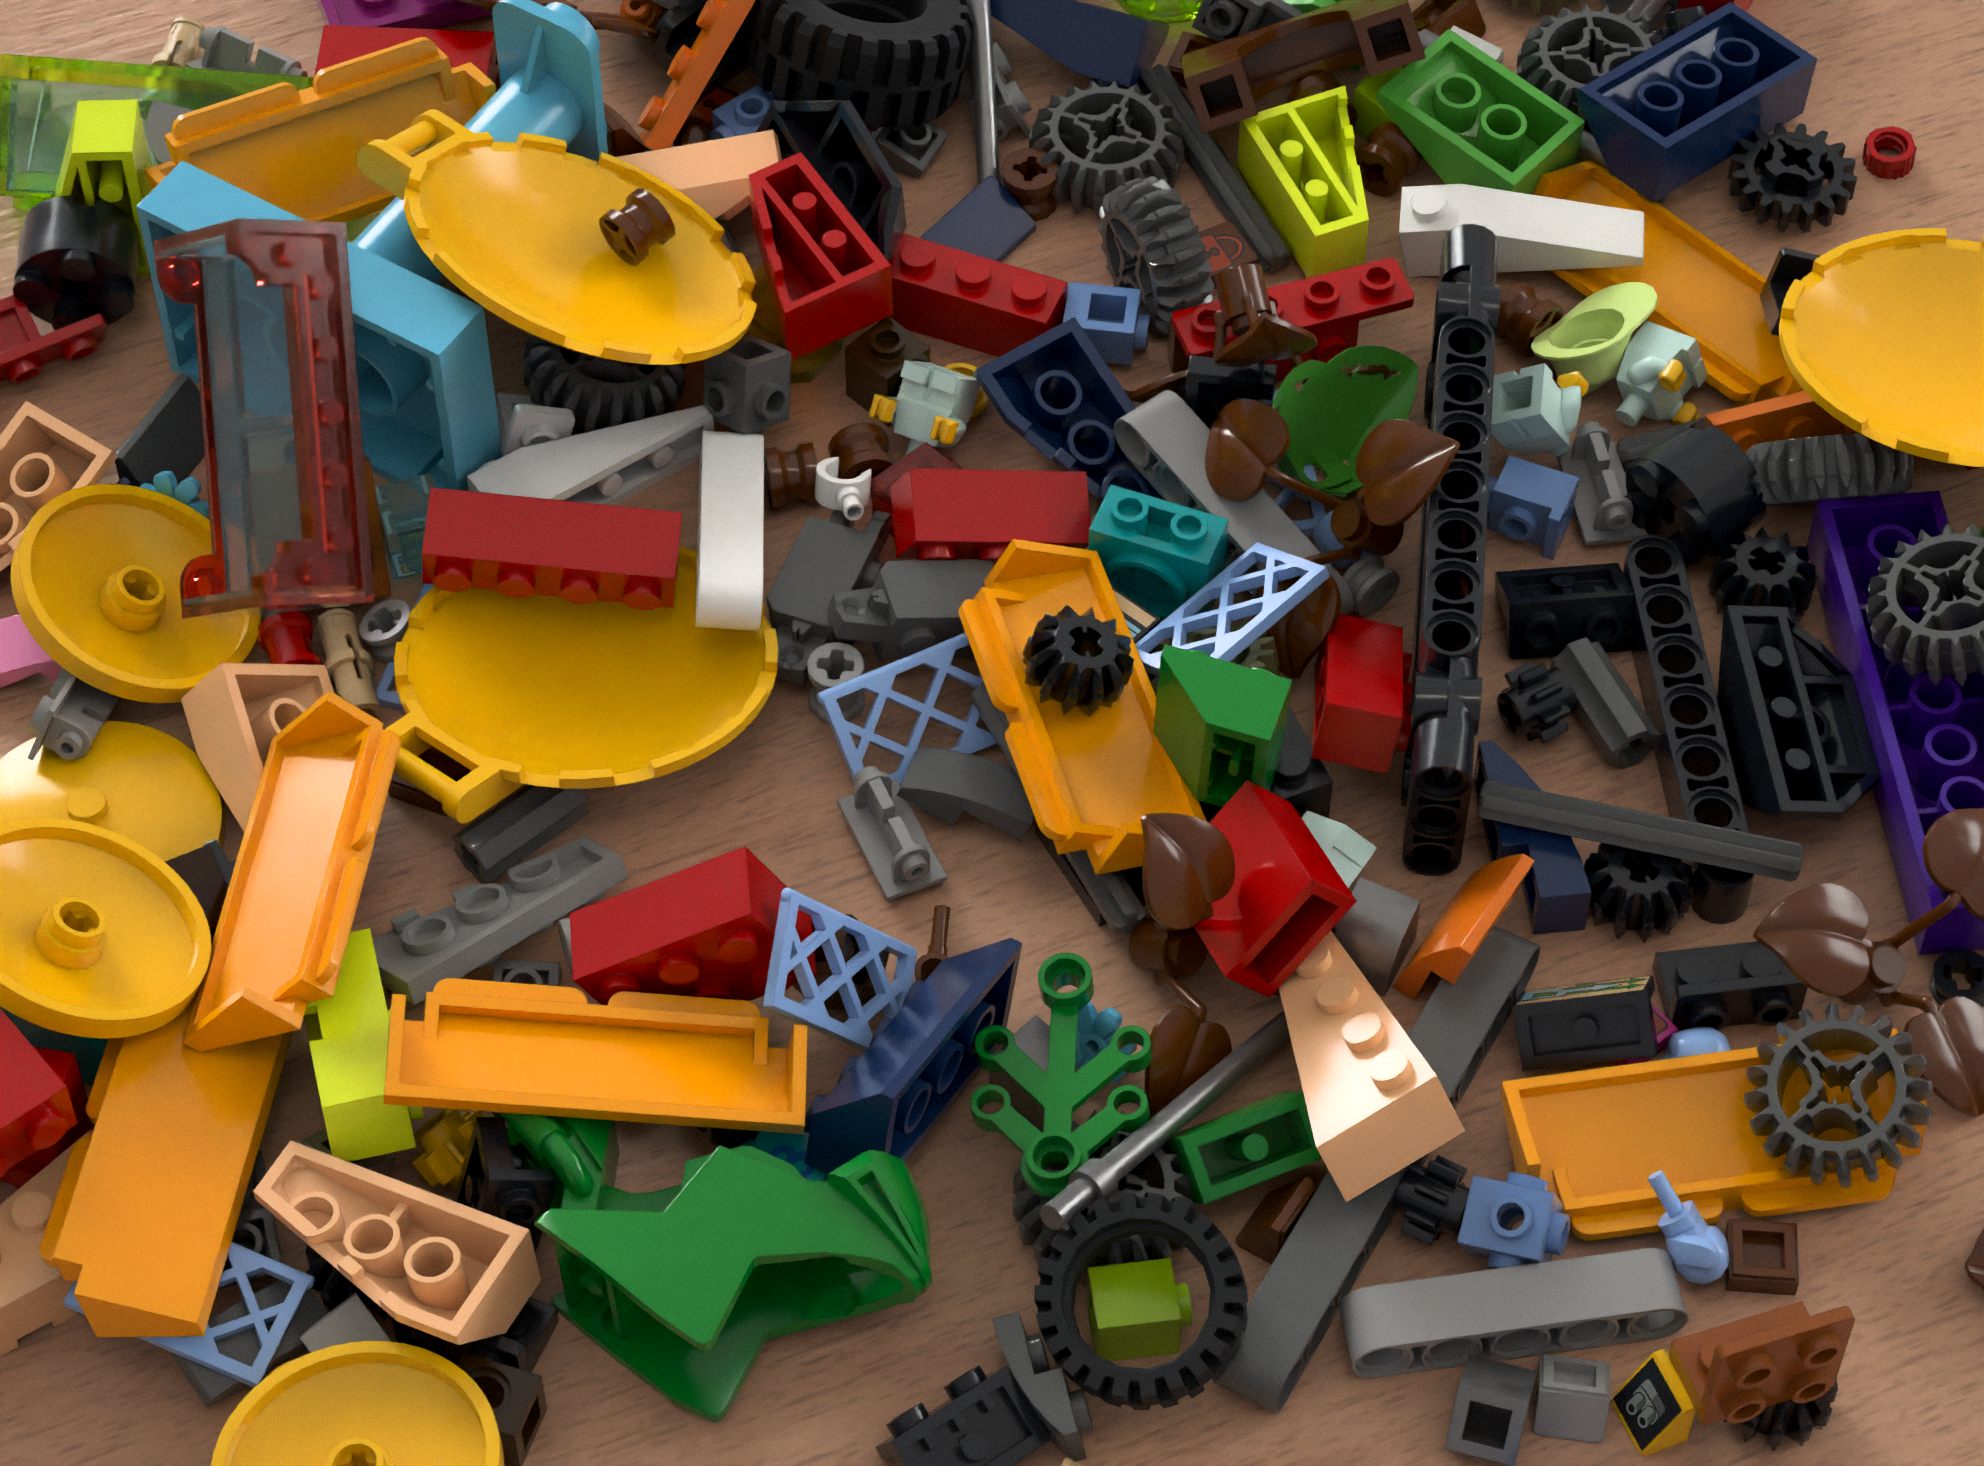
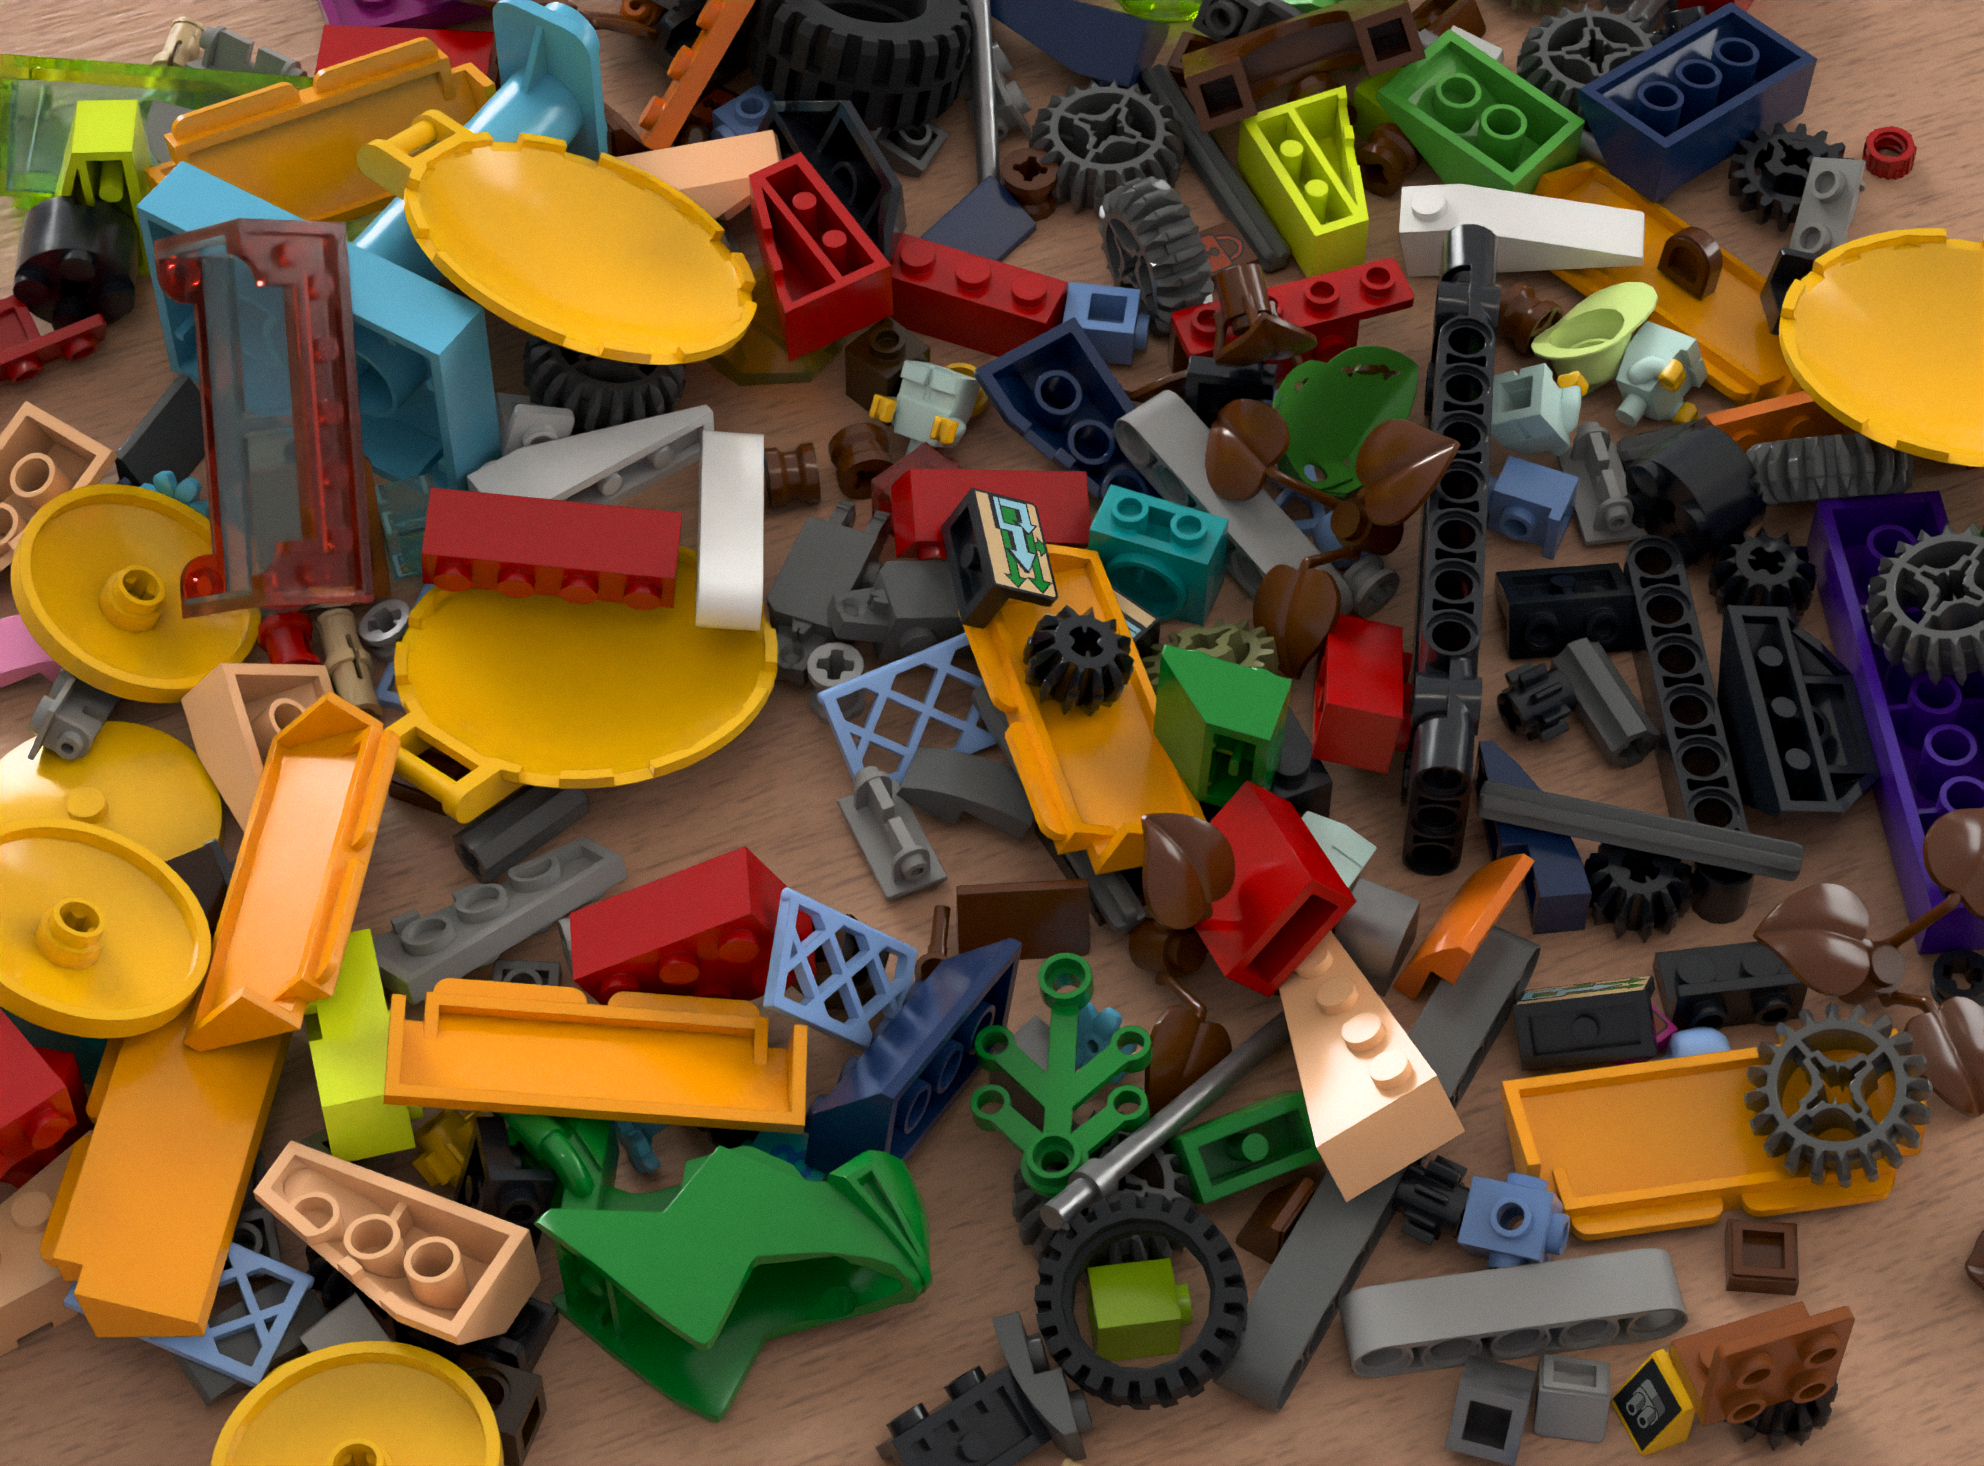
reddish brown wheel [599,188,675,266] -> none
dark grey brick [703,334,791,434] -> none
white piece [815,456,872,521] -> none
light blue window [1135,542,1330,676] -> none
light blue piece [1647,1170,1730,1284] -> none
none -> medium azure plant [614,1121,669,1174]
none -> panel [941,488,1058,629]
none -> reddish brown slope [956,878,1090,960]
none -> reddish brown tile [1657,227,1723,300]
none -> light grey hinge [1789,157,1867,256]

